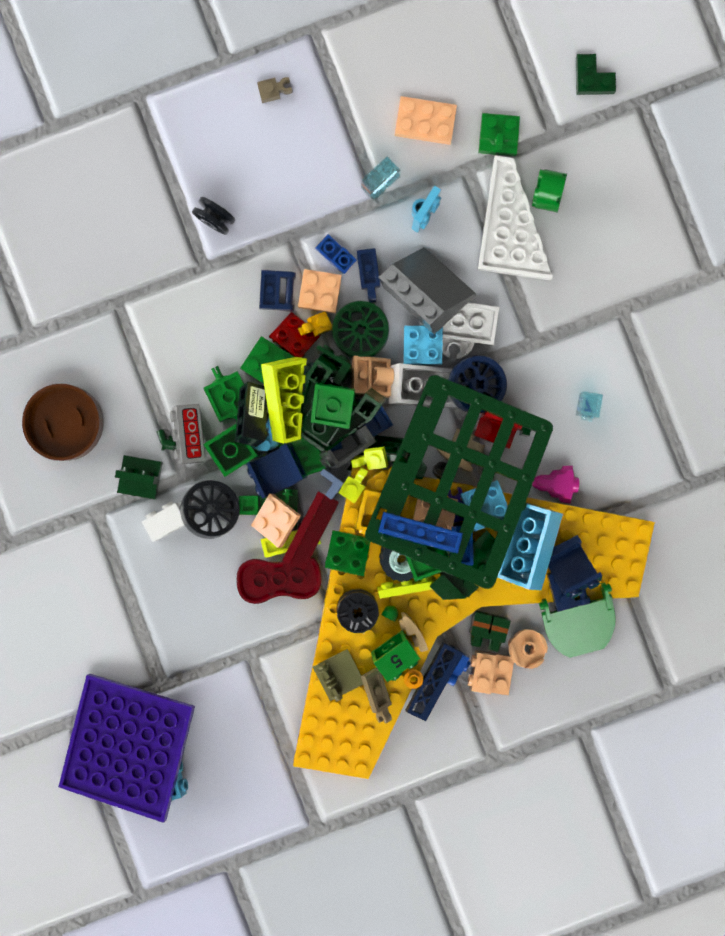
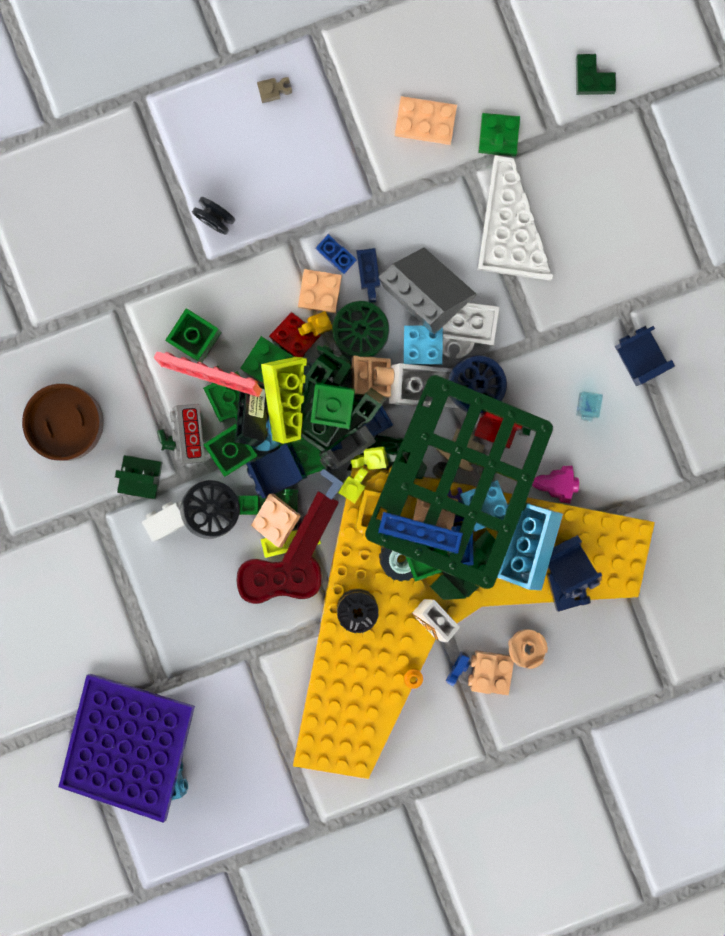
dark blue plate [259,270,296,312] -> none
olive hinge [313,649,363,702] -> none
green hinge [325,530,370,577] -> none
dark tan plate [360,668,392,723] -> none
clear light blue hips [361,156,400,201] -> none
green brick [371,630,420,683] -> none
neon yellow plate [377,576,436,599] -> none
green hinge [381,606,398,622] -> none
tan slope [399,612,428,652] -> none
dark blue fence [405,642,463,721] -> none
medium azure plate [412,185,441,233] -> none
dark green hips [469,610,511,652] -> none
green brick [532,169,567,213] -> none
piece [538,582,616,658] -> none
none -> coral plate [154,351,262,397]
none -> green brick [165,308,222,363]
none -> white brick [412,599,460,642]
none -> dark blue panel [614,326,675,386]

